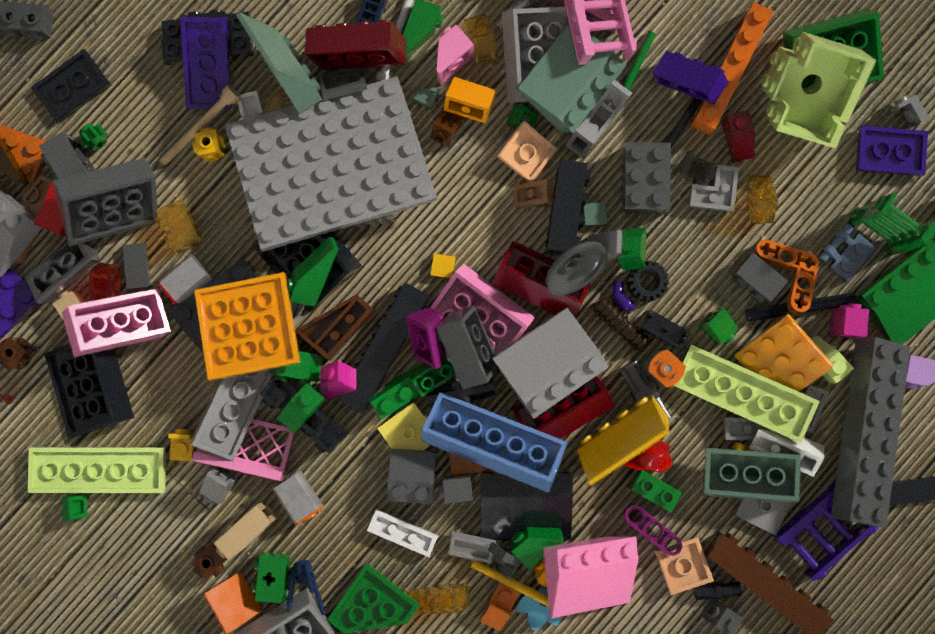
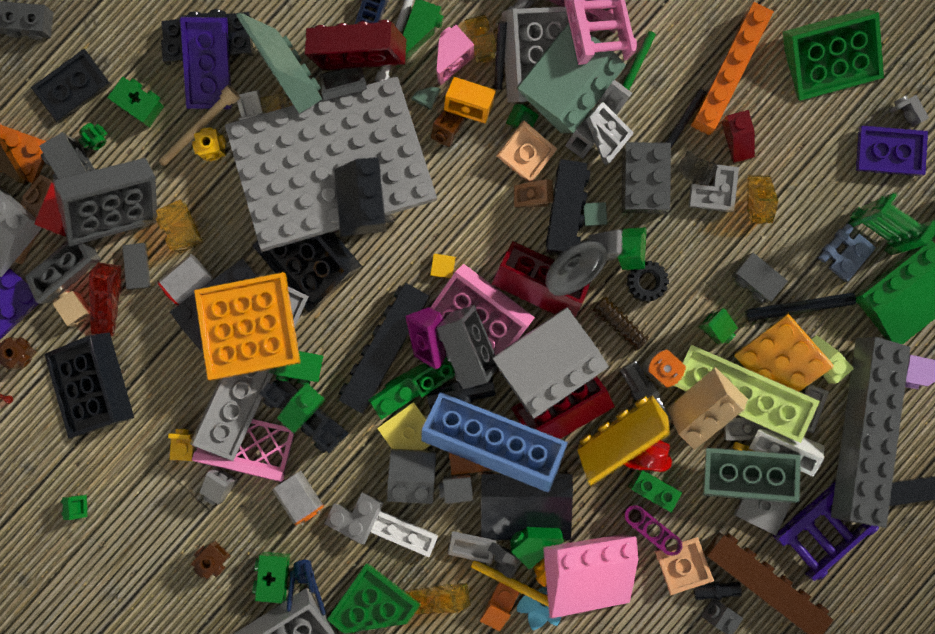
yellowish green plate [28,447,166,493] -> none
bright pink brick [62,289,170,357] -> none
orange piece [204,571,263,634] -> none
tan window [214,501,279,560] -> none
green slope [287,237,338,307] -> none
reddish brown wedge [295,294,375,361] -> none
dark pink slope [319,360,356,402] -> none
dark purple arm [612,282,635,312] -> none
black hinge [639,310,690,351] -> none
dark purple brick [653,51,728,105] -> none
orange beam [753,240,819,315] -> none
yellowish green piece [761,32,876,148] -> none
dark pink brick [829,304,869,338] -> none
none -> green brick [107,76,165,128]
none -> light grey plate [324,493,384,544]
none -> black slope [334,157,387,236]
none -> black bar [494,21,507,90]
none -> light grey wing [586,101,634,165]
none -> tan slope [667,367,748,450]

